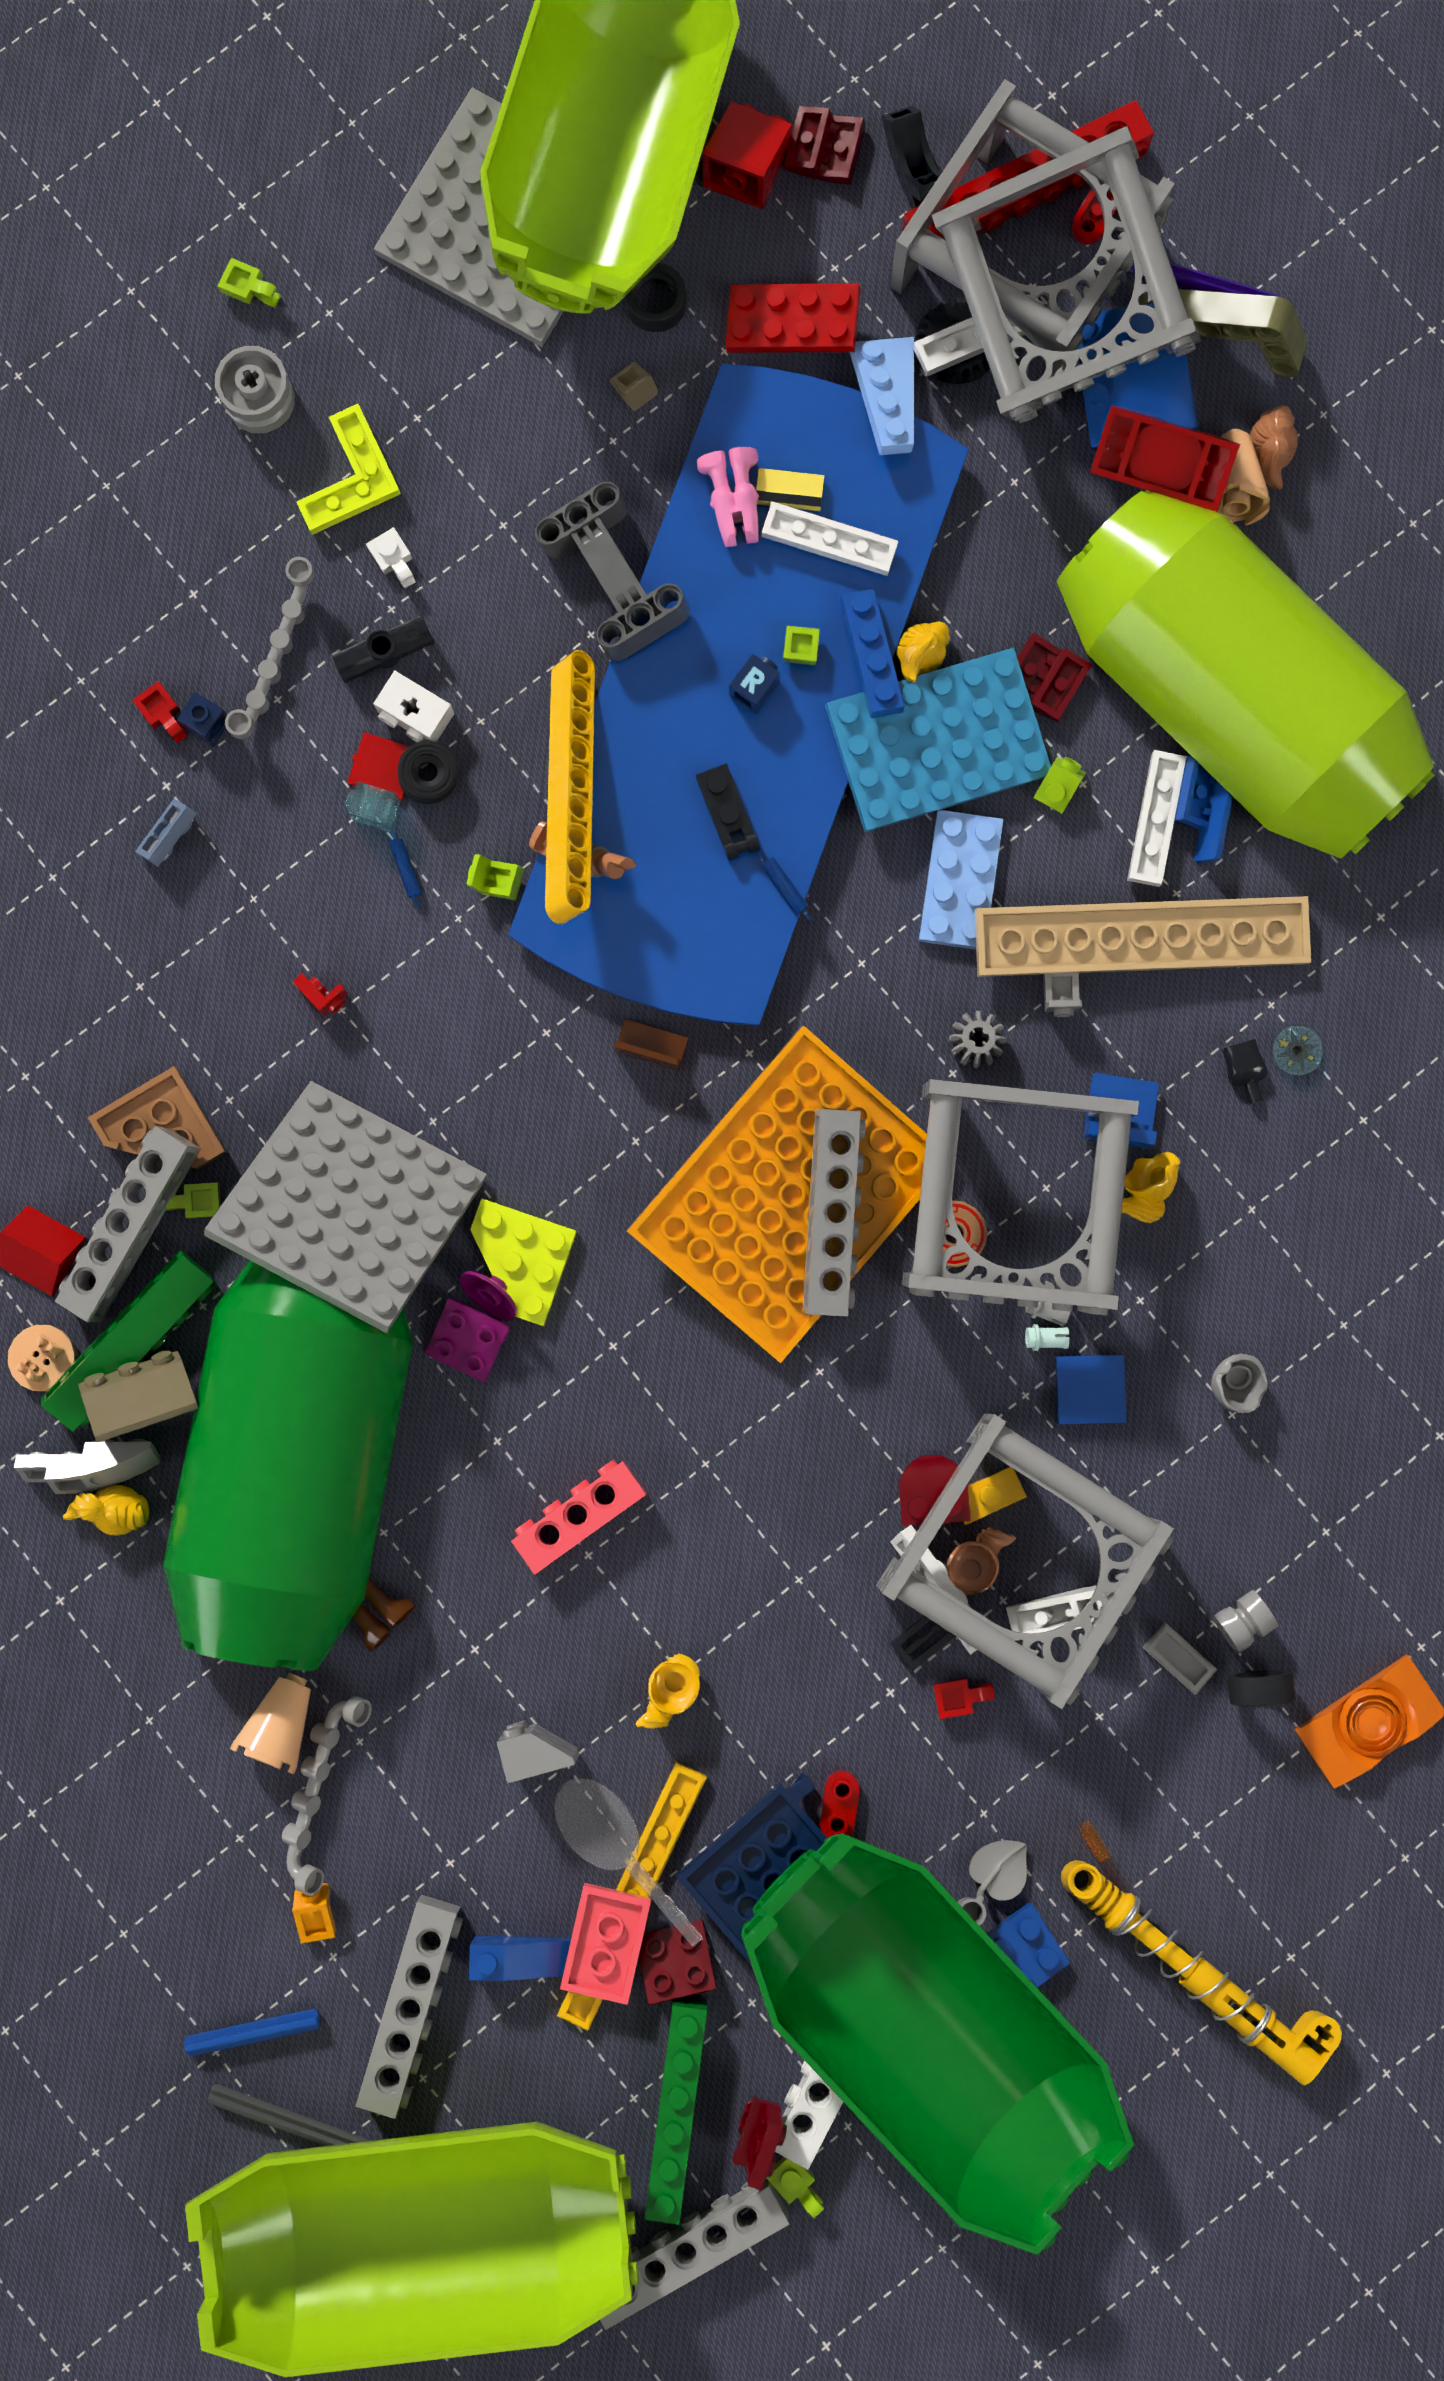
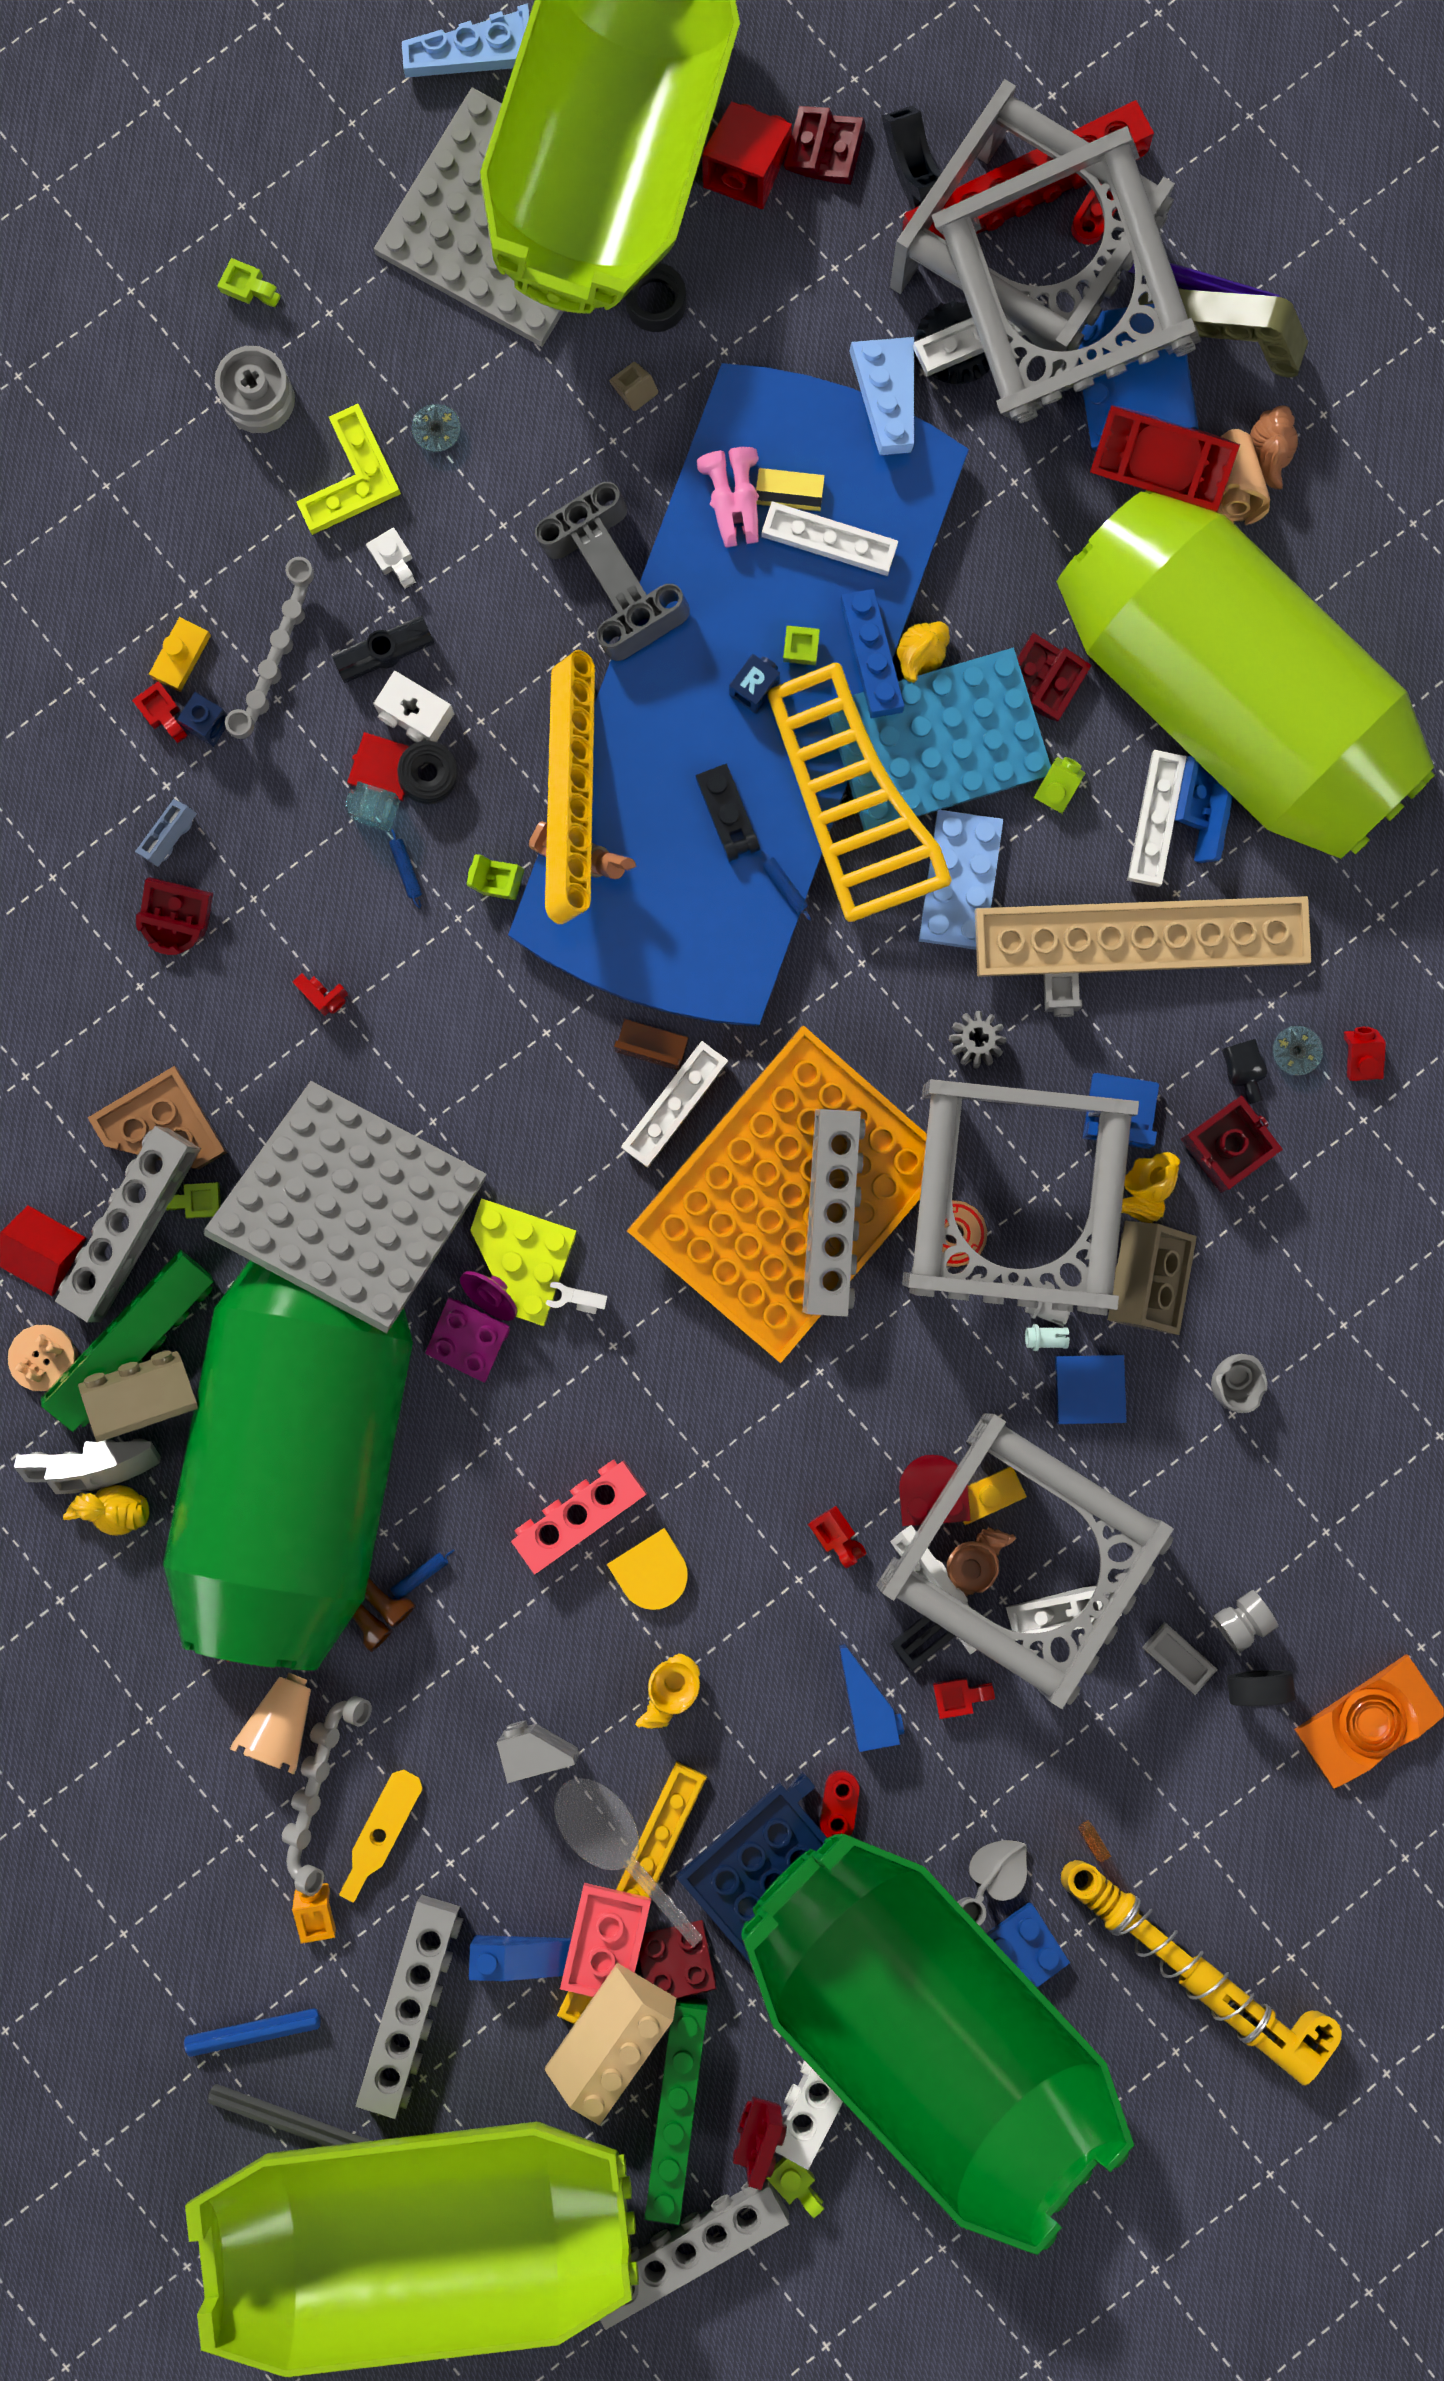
red plate [725,283,861,353] -> none
none -> dark red slope [136,877,213,955]
none -> yellow tile [149,617,211,692]
none -> yellow piece [339,1770,422,1903]
none -> blue piece [388,1549,455,1599]
none -> light blue wing [402,3,530,78]
none -> clear light blue piece [412,404,461,452]
none -> tan slope [545,1963,676,2125]
none -> white plate [546,1282,607,1314]
none -> yellow tile [607,1527,688,1610]
none -> white plate [621,1041,728,1168]
none -> yellow bar [767,663,952,922]
none -> red plate [808,1506,867,1568]
none -> blue slope [839,1644,904,1752]
none -> dark tan slope [1107,1221,1197,1335]
none -> dark red brick [1180,1095,1283,1193]
none -> red bracket [1344,1026,1386,1081]

